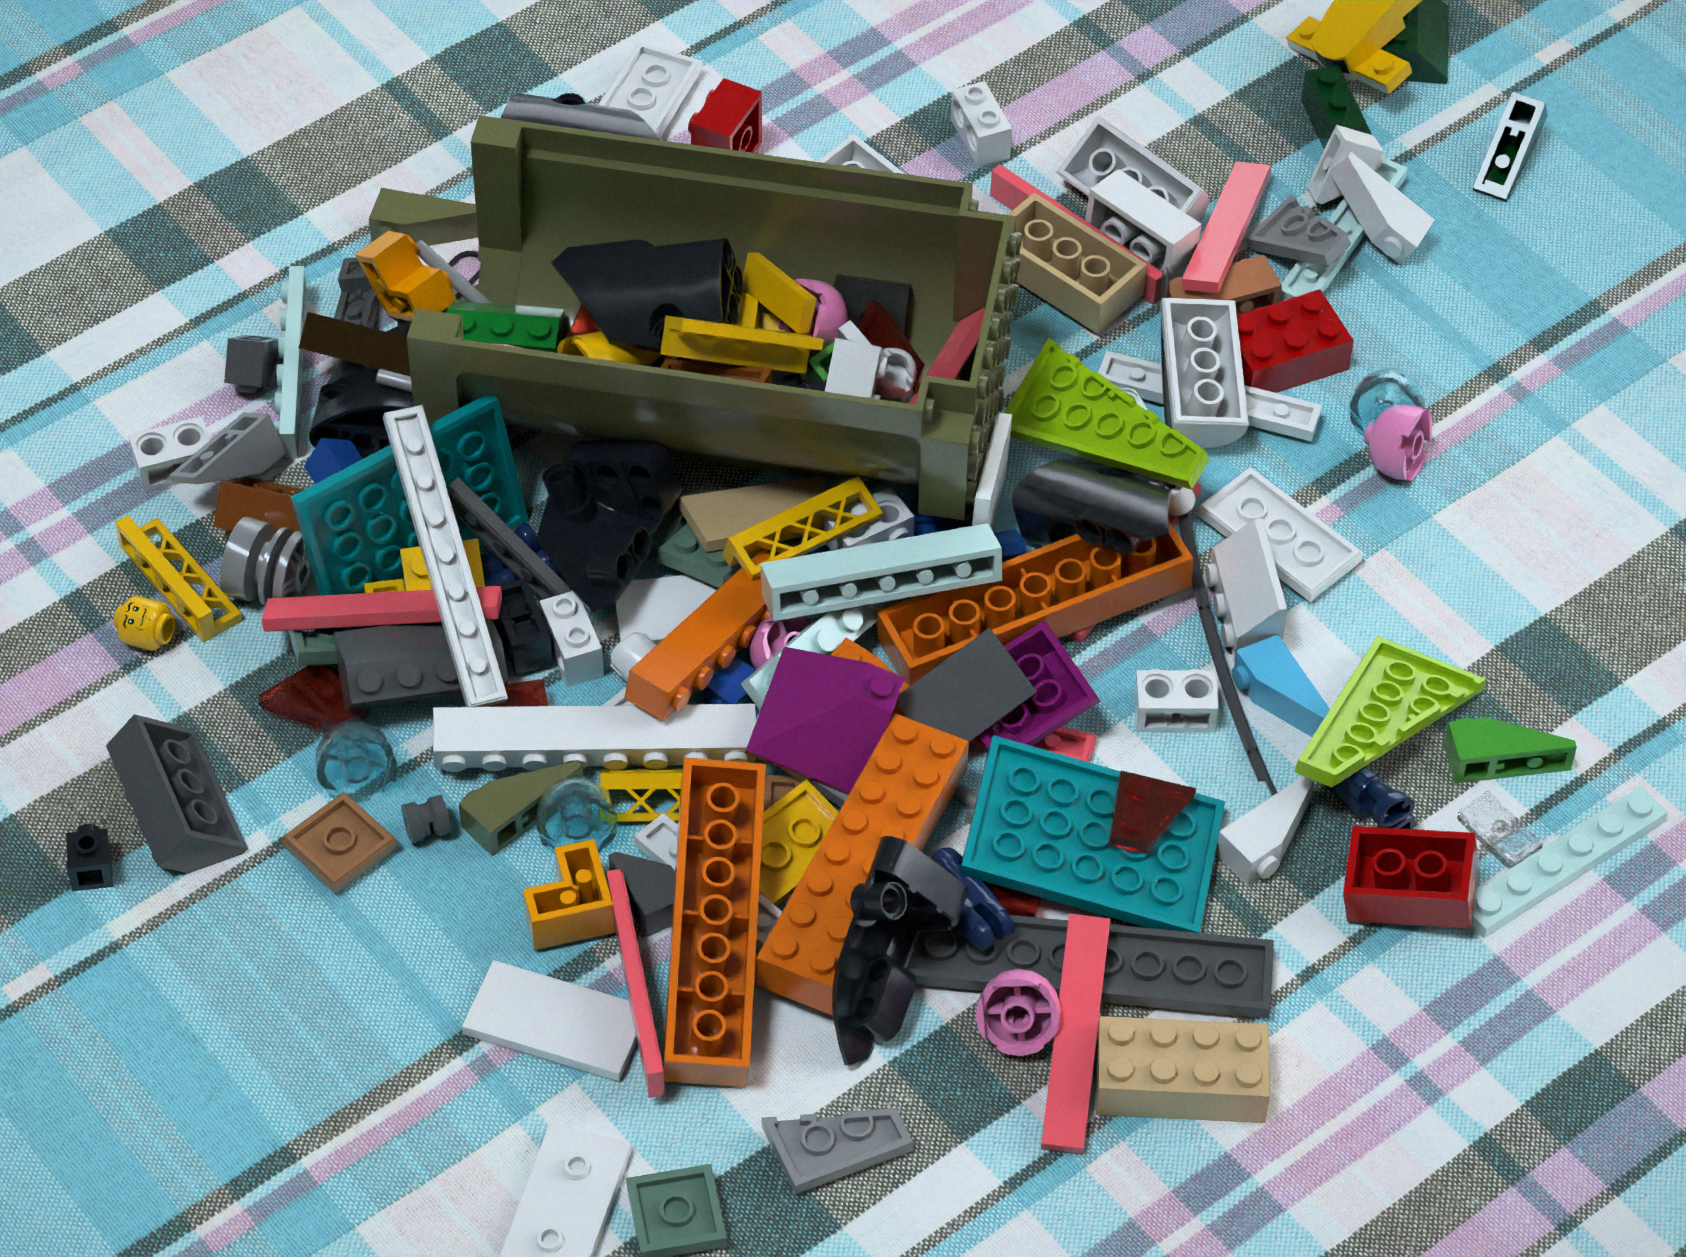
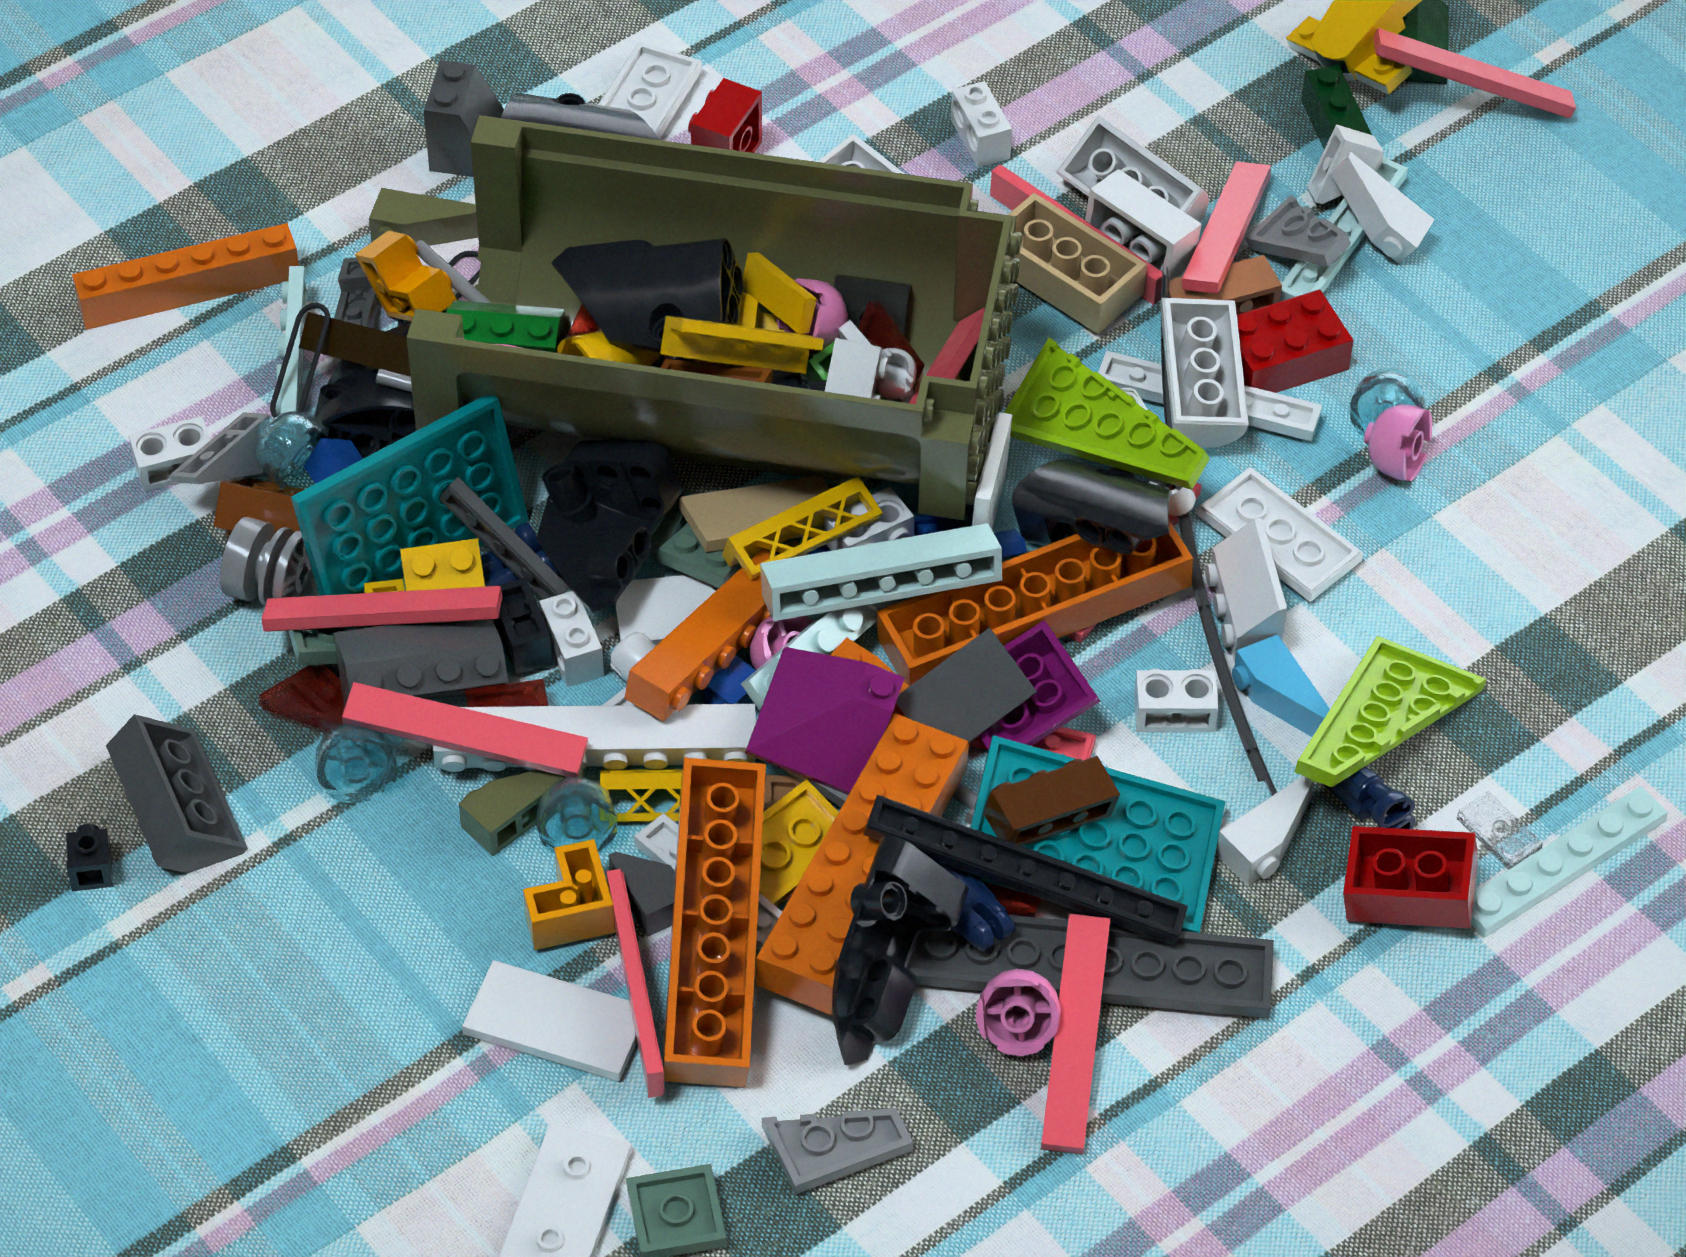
yellow head [113,596,175,651] -> none
yellow fence [115,515,243,643] -> none
dark grey slope [224,335,279,393] -> none
medium nougat plate [281,792,398,894] -> none
white tile [383,405,508,707] -> none
dark grey wheel [401,795,451,844] -> none
tan brick [1096,1016,1270,1123] -> none
clear red wing [1107,770,1196,854] -> none
bright green slope [1444,717,1577,783] -> none
slope [1473,91,1547,201] -> none
none -> orange brick [72,223,299,330]
none -> clear light blue cylinder [255,411,329,488]
none -> black piece [270,303,330,423]
none -> coral tile [342,682,588,779]
none -> dark grey slope [424,60,504,177]
none -> black tile [863,795,1188,946]
none -> reddish brown brick [983,756,1120,846]
none -> coral tile [1373,28,1576,118]

